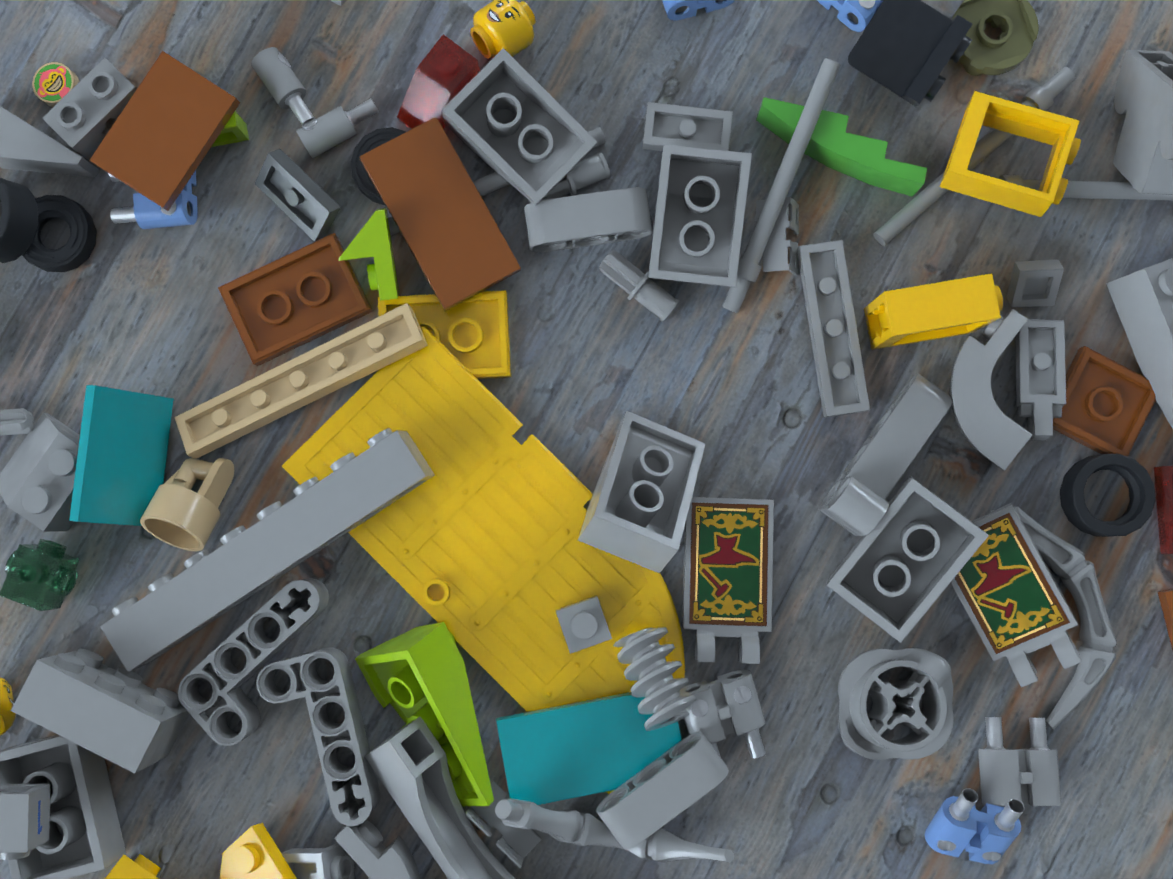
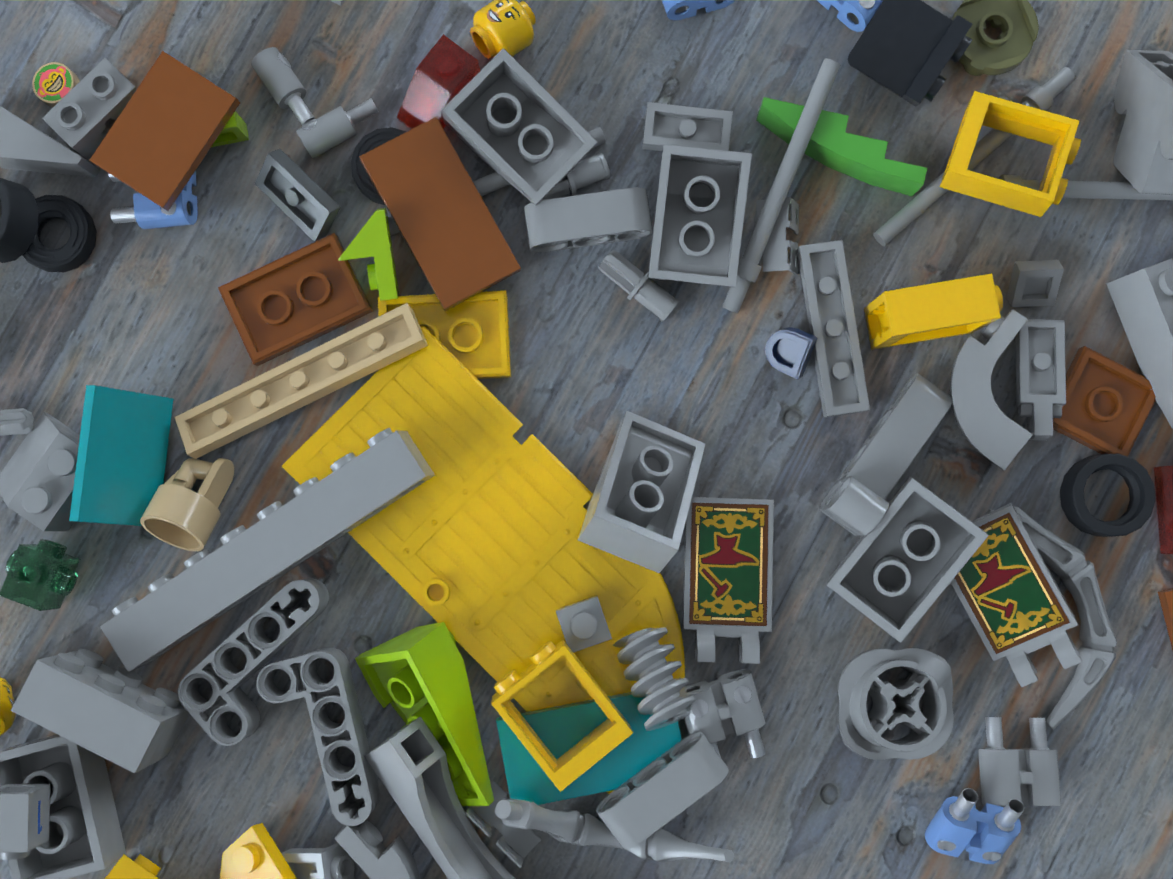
none -> yellow window [491,640,633,792]
none -> tile [765,327,818,379]

